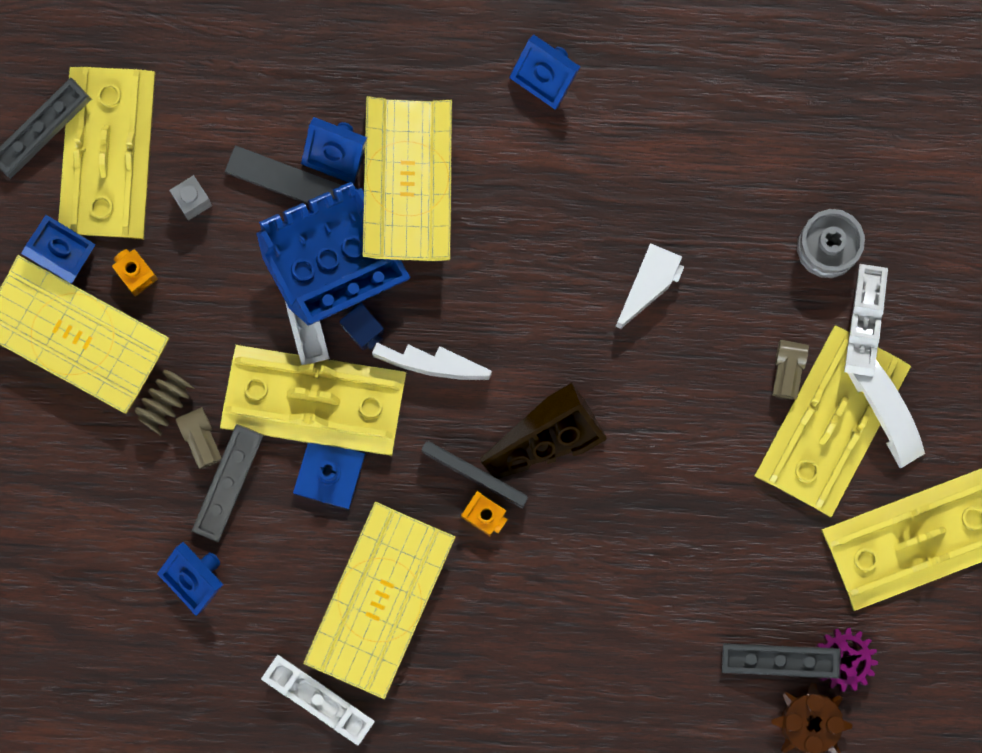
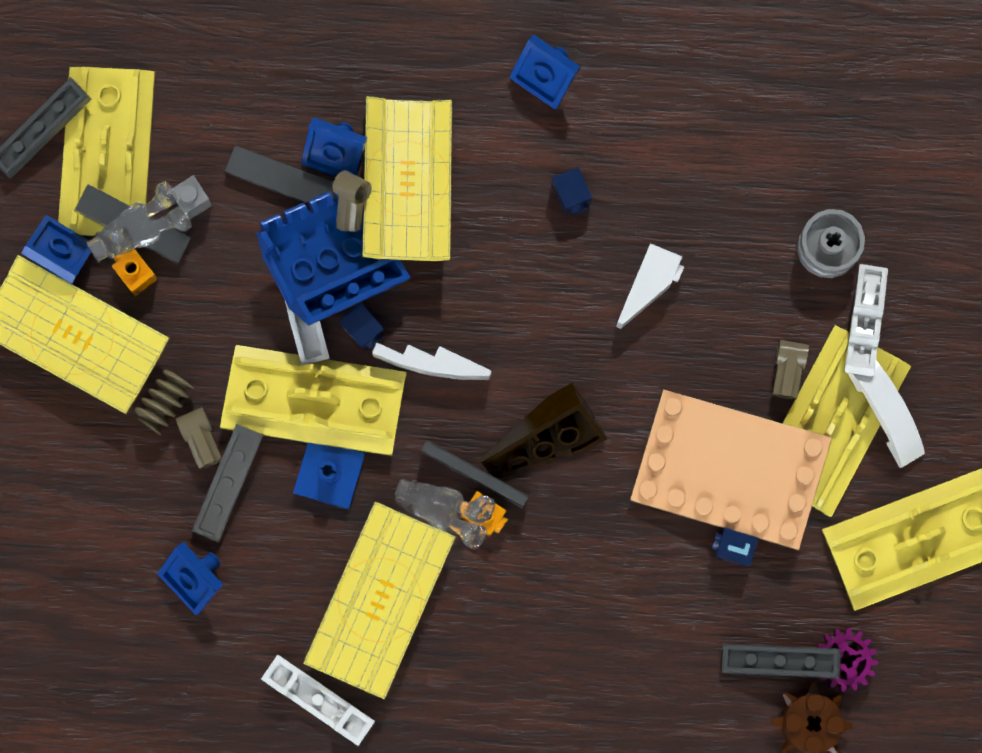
none -> dark grey tile [74,184,191,264]
none -> clear piece [86,181,192,262]
none -> dark tan piece [332,170,372,232]
none -> clear piece [394,479,495,549]
none -> dark blue brick [551,167,592,215]
none -> light nougat plate [630,389,832,550]
none -> dark blue brick [711,528,758,567]

